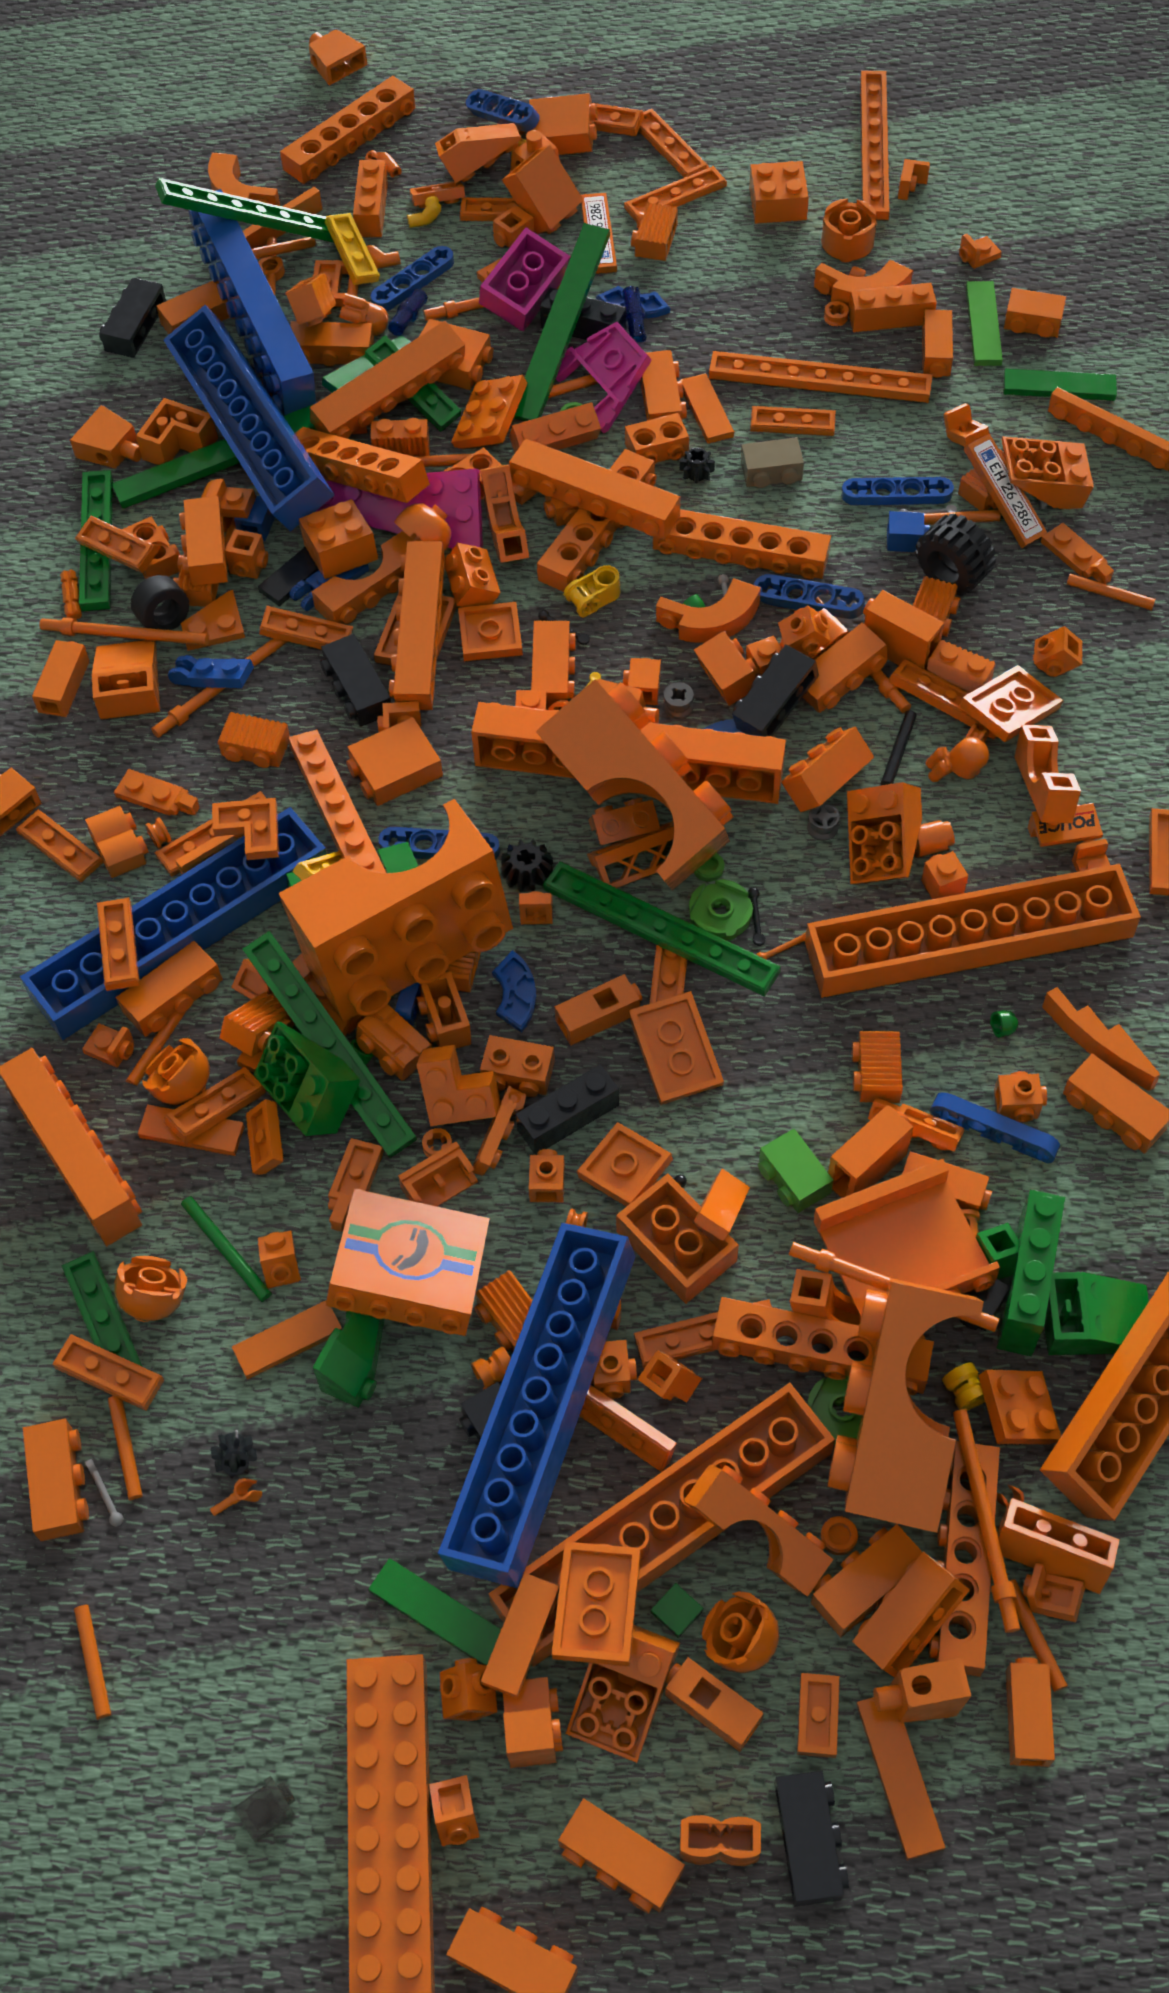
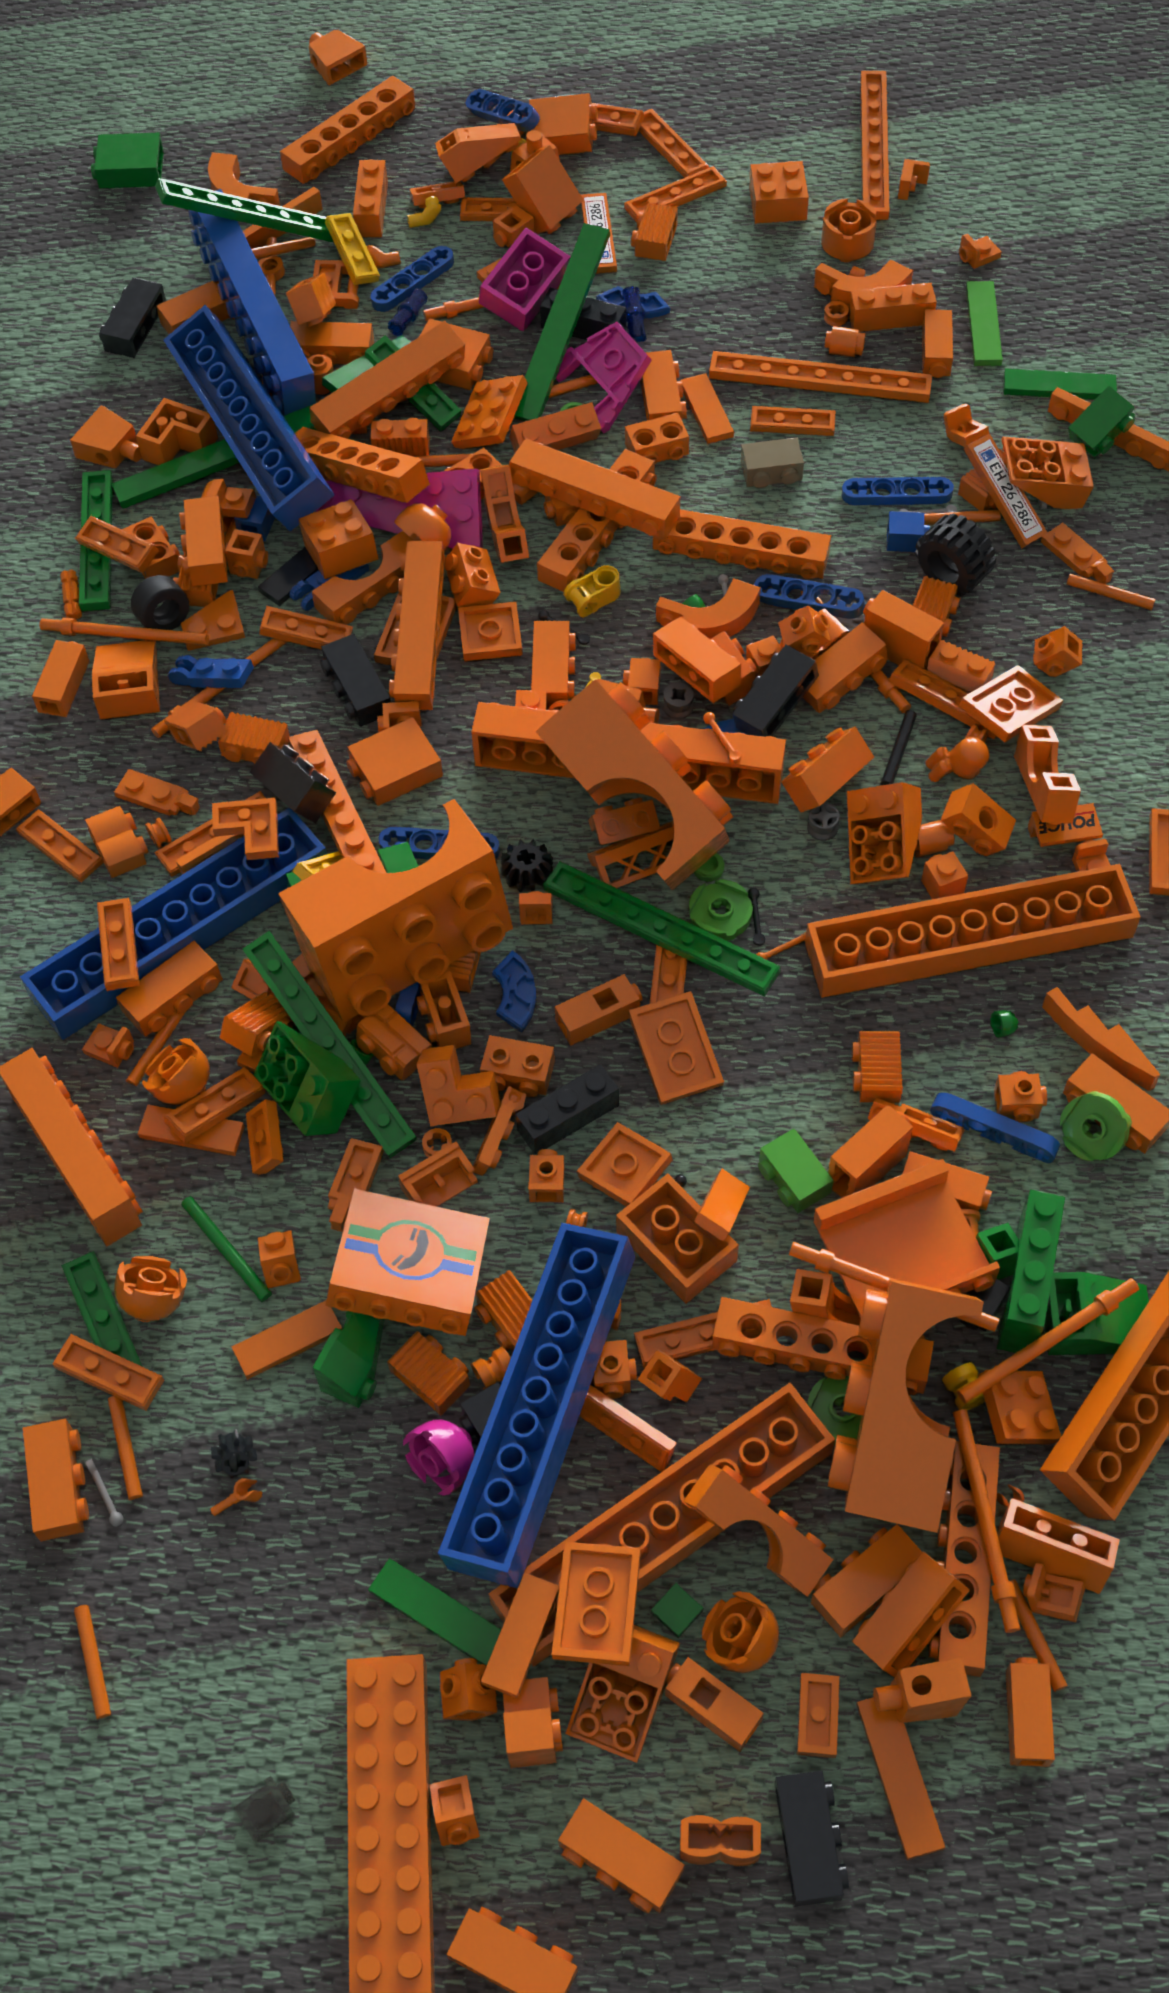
orange piece [339,294,389,336] -> none
orange arm [365,150,402,177] -> none
black gear [679,448,715,484] -> none
orange tile [820,1516,858,1555] -> none
orange brick [1004,288,1066,338] -> none
none -> green brick [91,132,164,189]
none -> orange brick [164,701,228,751]
none -> black brick [250,742,337,824]
none -> orange brick [307,354,334,395]
none -> orange brick [387,1331,470,1416]
none -> dark pink cylinder [403,1419,474,1496]
none -> orange brick [653,616,741,703]
none -> orange hinge [703,712,741,764]
none -> orange brick [824,326,866,358]
none -> orange brick [940,783,1016,856]
none -> orange bar [957,1278,1139,1404]
none -> bright green plate [1060,1091,1132,1161]
none -> green brick [1068,386,1135,459]

